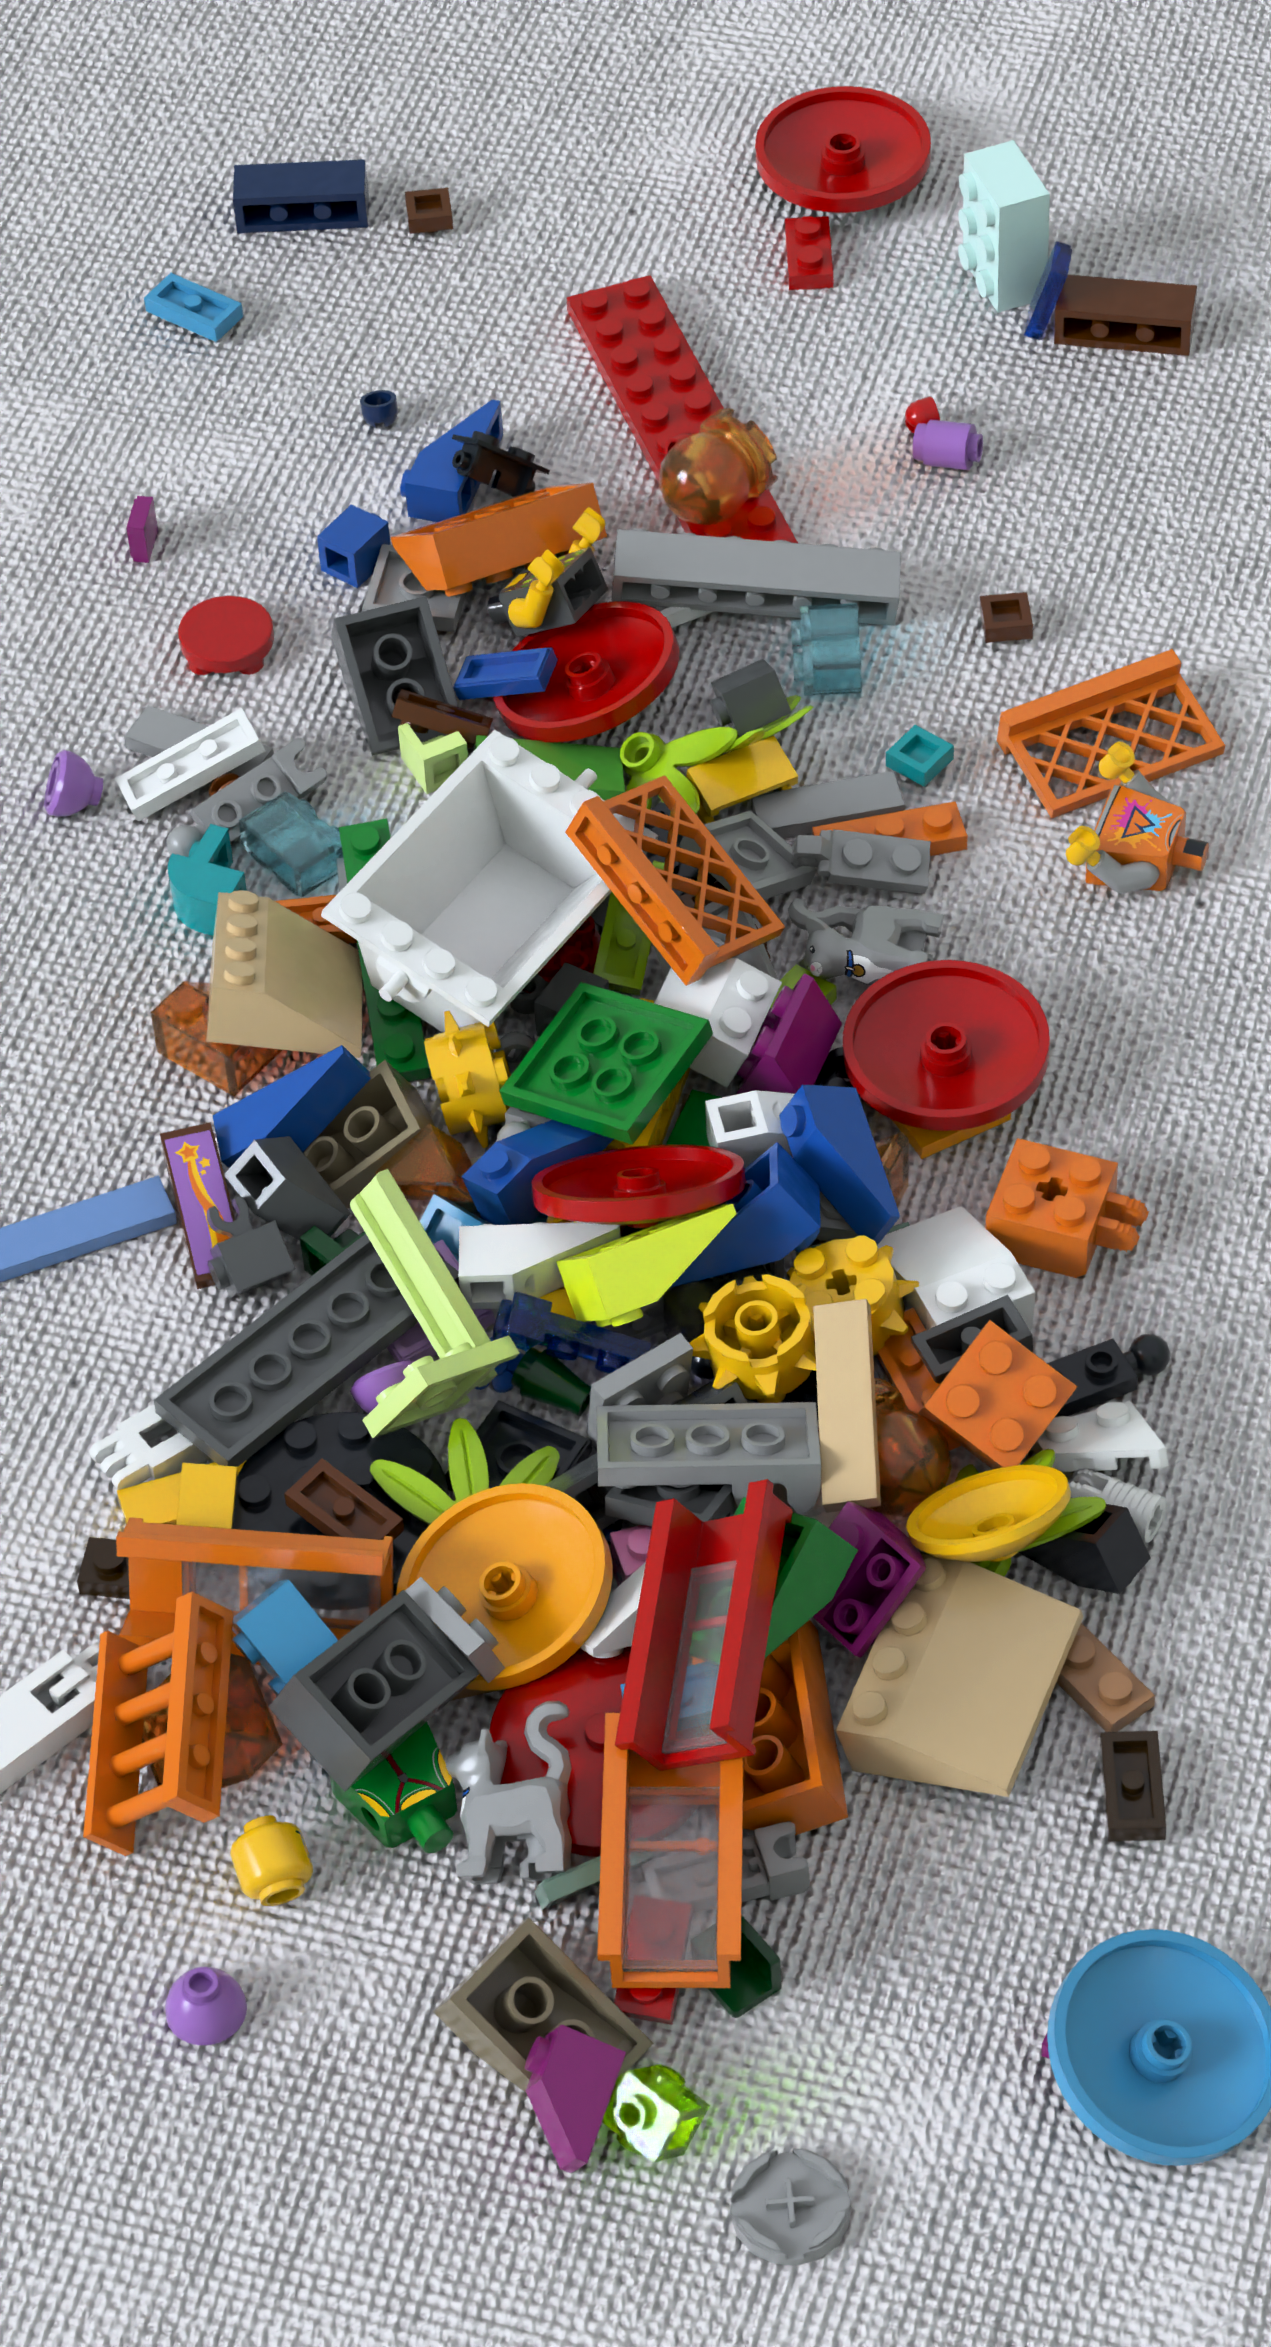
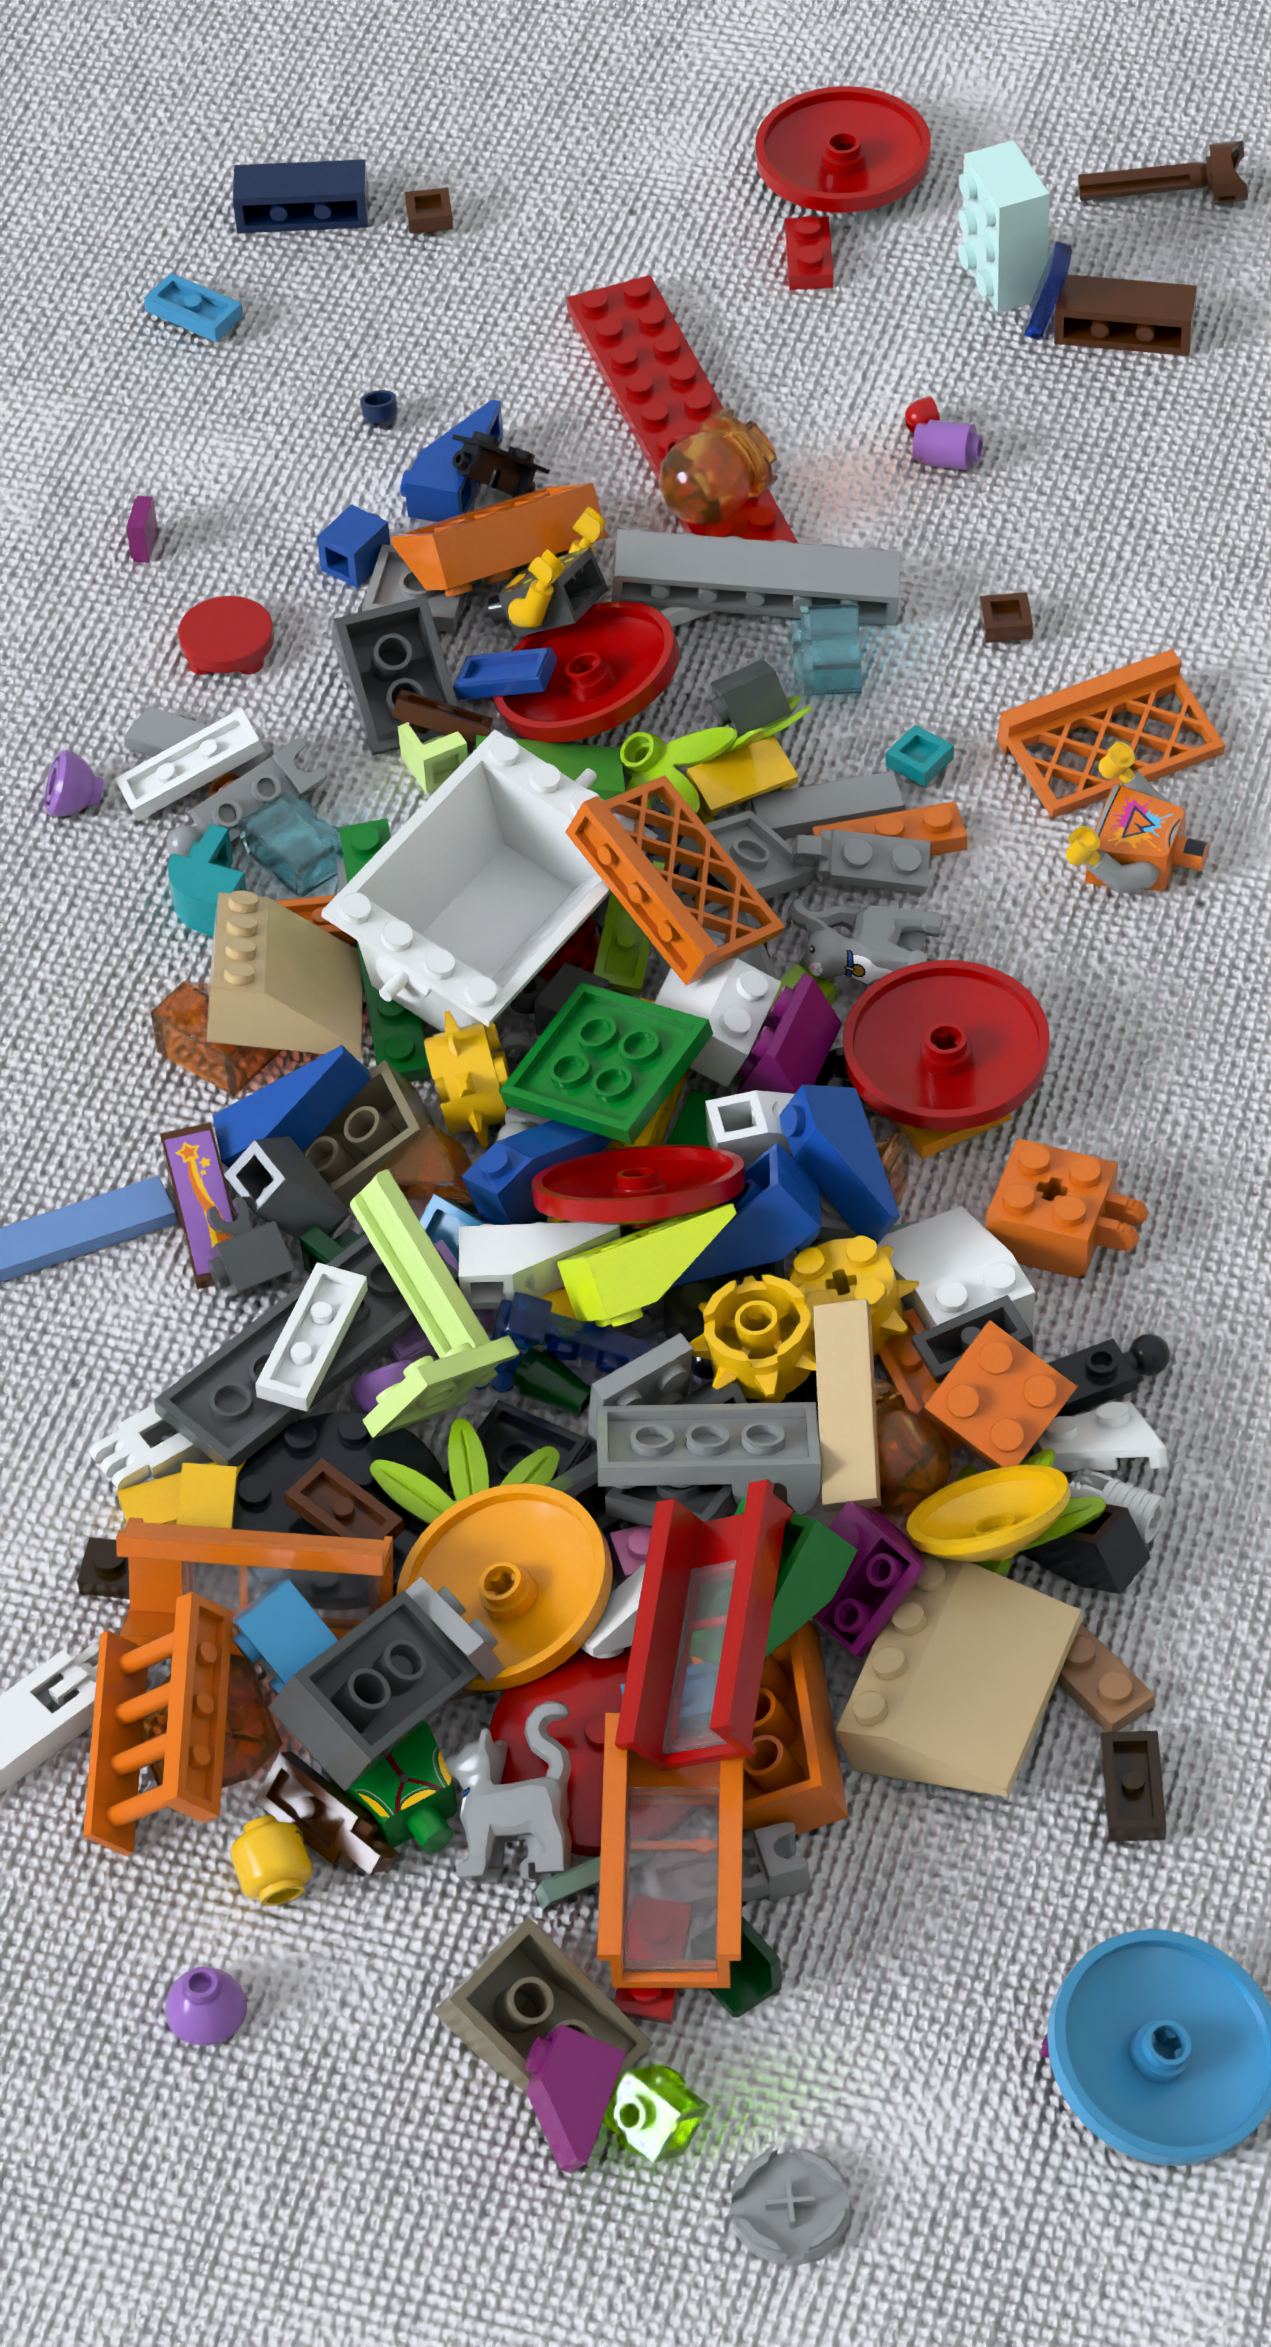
none -> white plate [255,1262,368,1412]
none -> reddish brown hinge [255,1751,399,1875]
none -> reddish brown piece [1078,140,1248,204]

